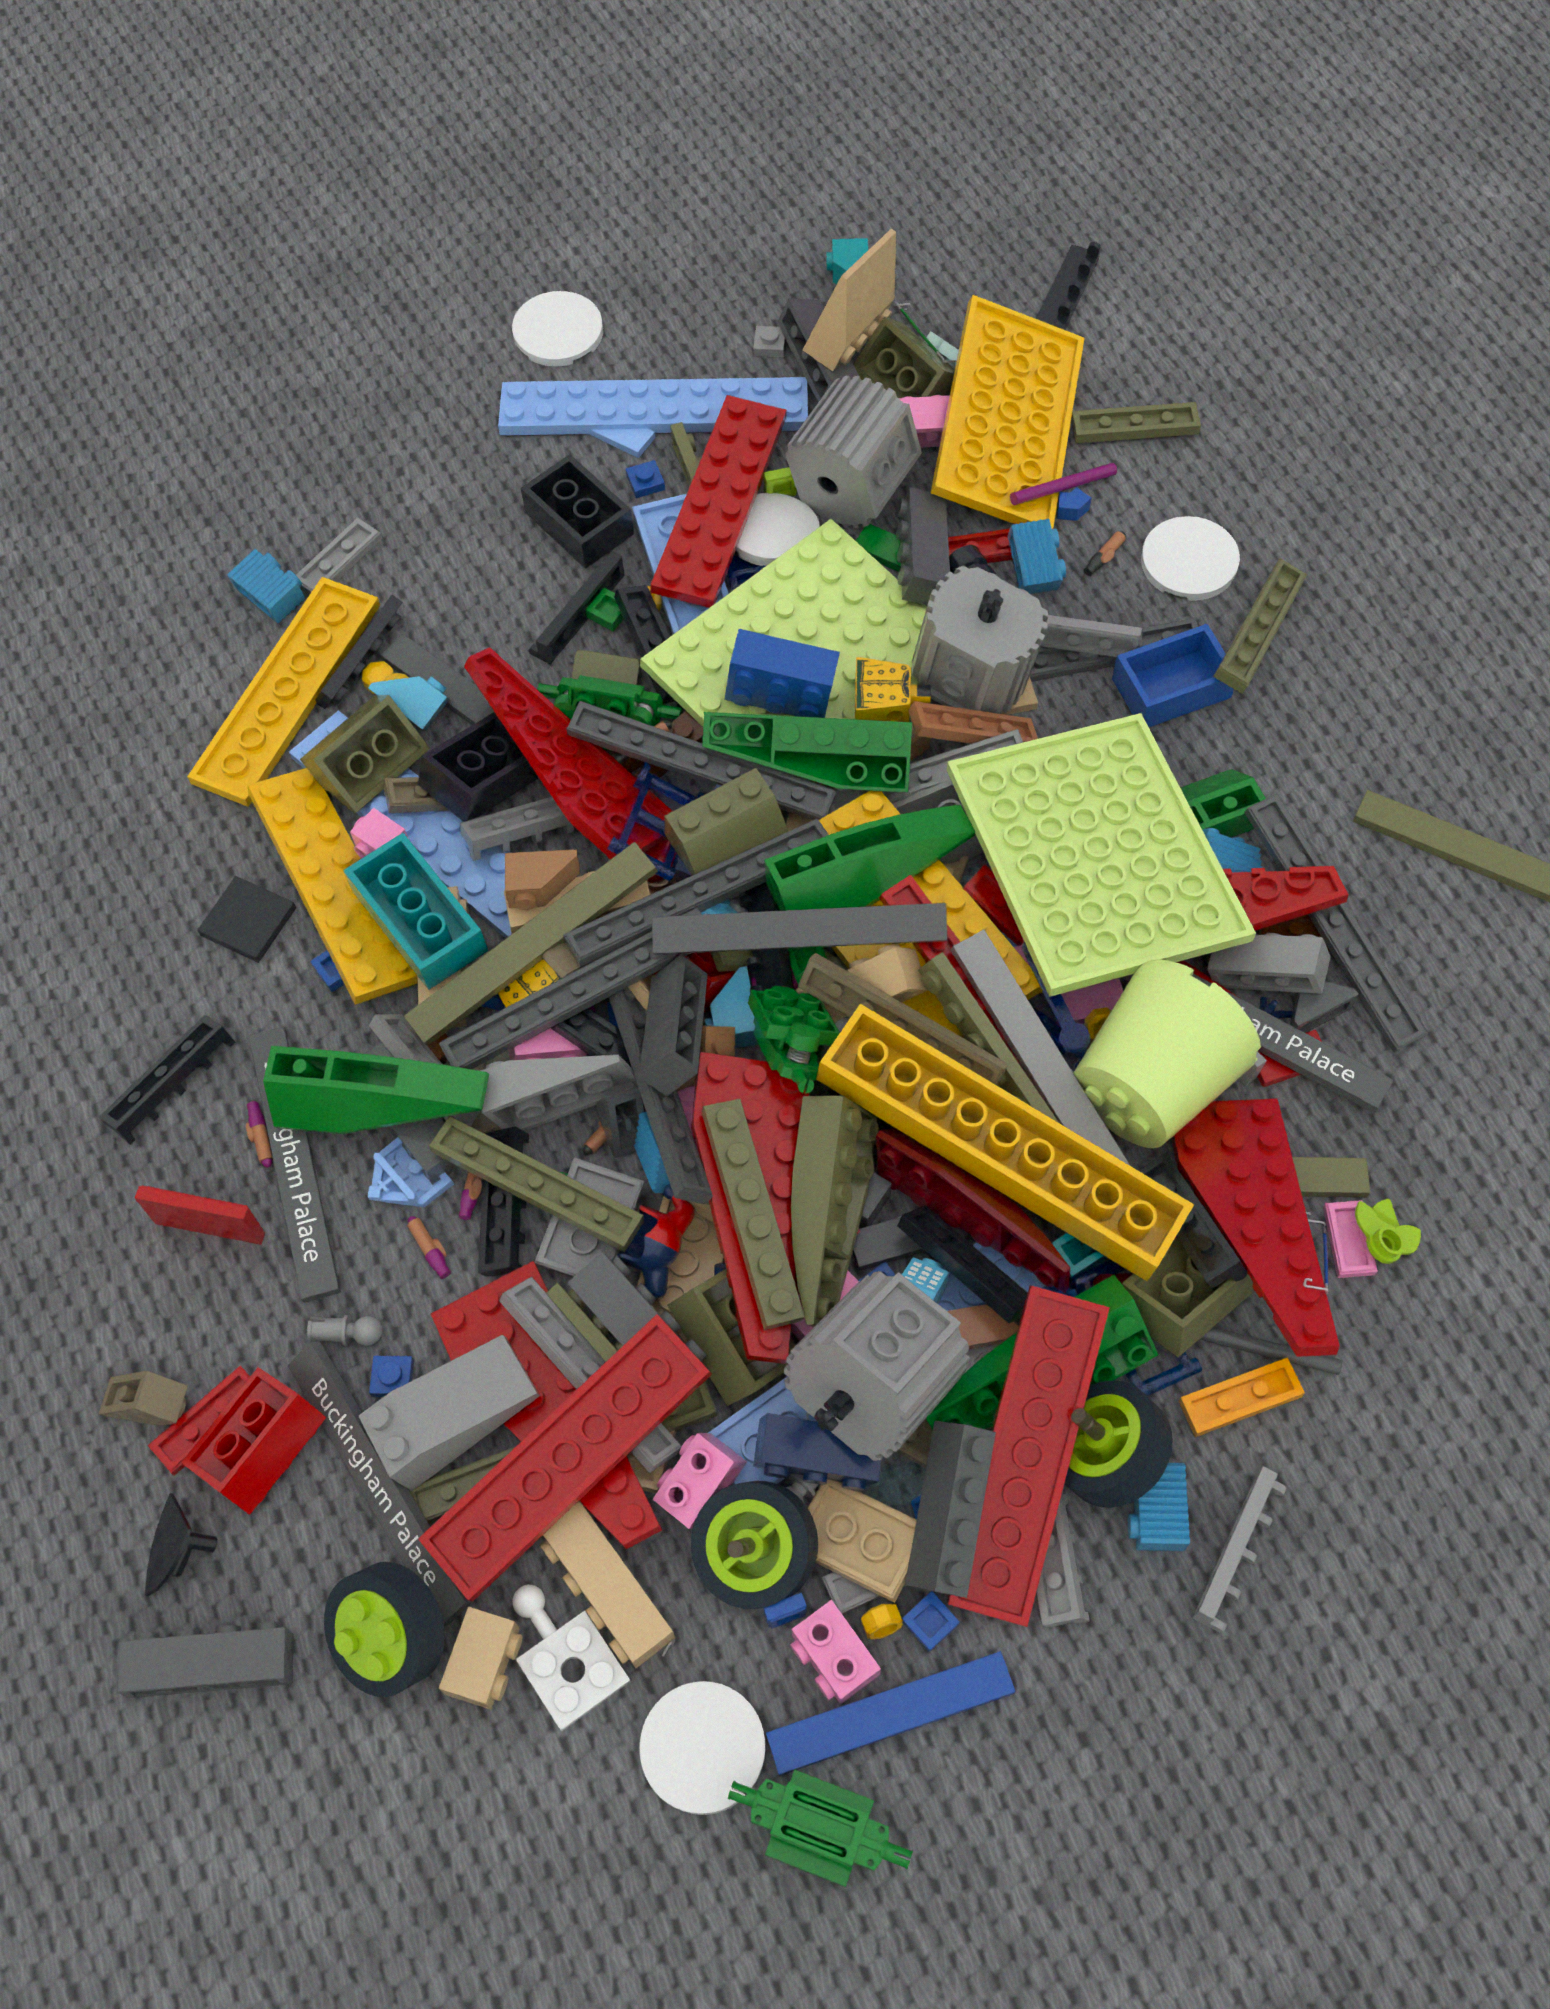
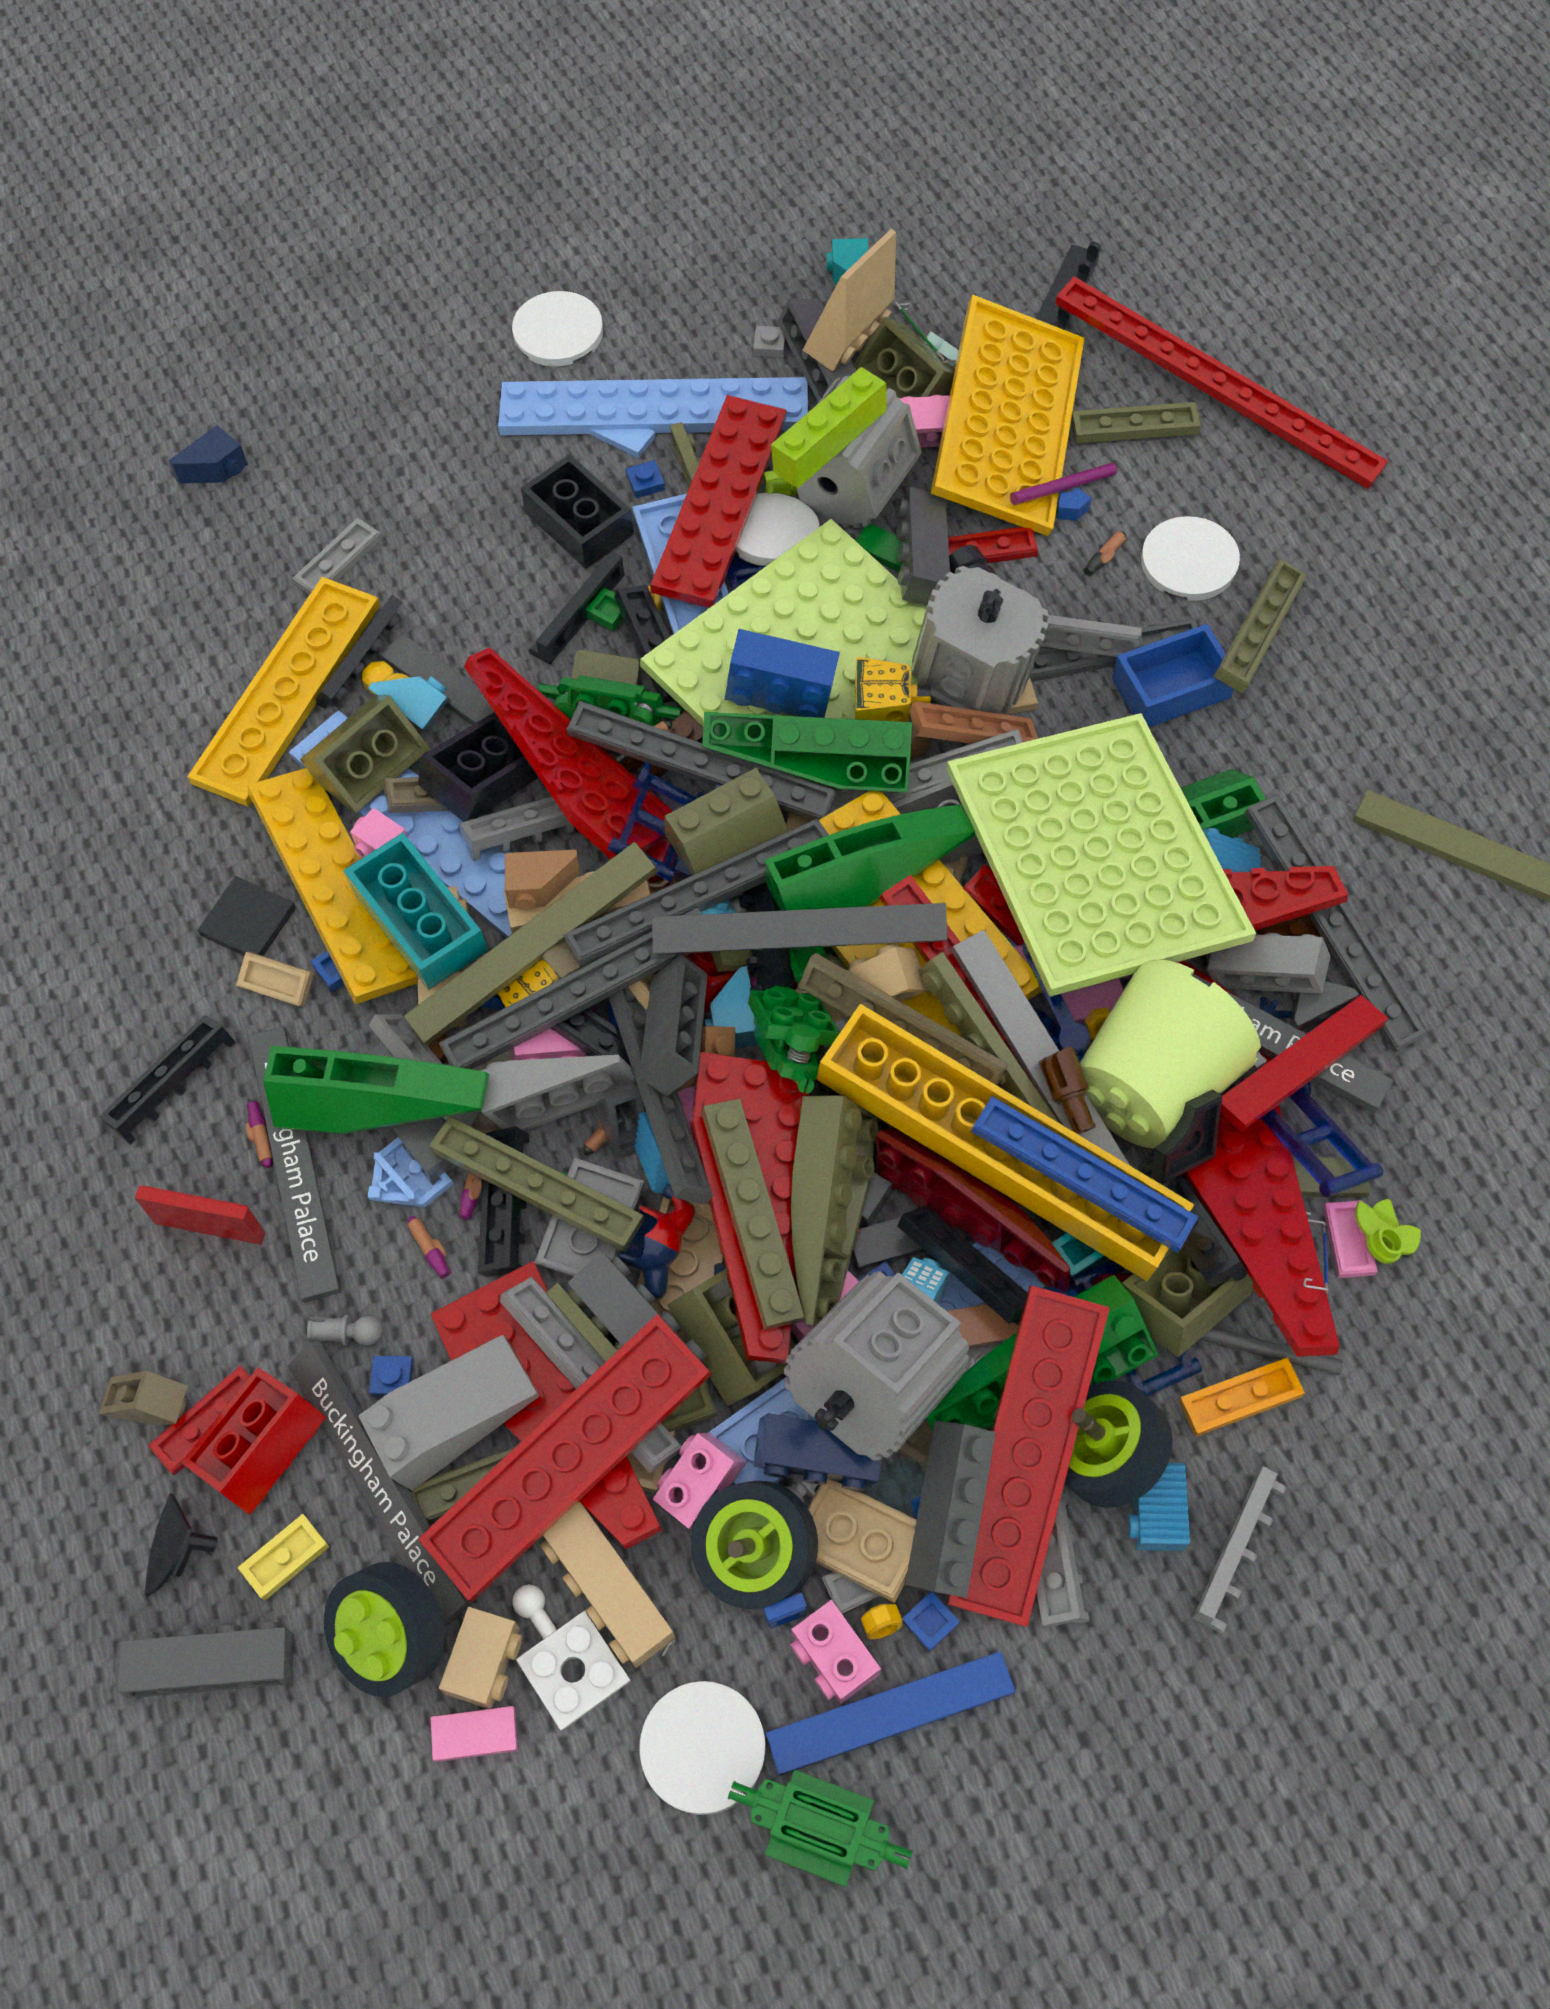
dark azure brick [227,549,305,623] -> none
dark azure brick [1008,519,1066,594] -> none
none -> dark blue slope [168,425,248,483]
none -> tan tile [236,952,314,1006]
none -> light yellow plate [237,1514,329,1601]
none -> bright pink tile [431,1706,518,1762]
none -> lime brick [771,367,887,489]
none -> blue tile [971,1096,1198,1253]
none -> reddish brown arm [1039,1046,1096,1134]
none -> red plate [1055,276,1388,489]
none -> black tile [1151,1089,1223,1184]
none -> red tile [1221,995,1388,1132]
none -> clear blue piece [1261,1082,1383,1197]

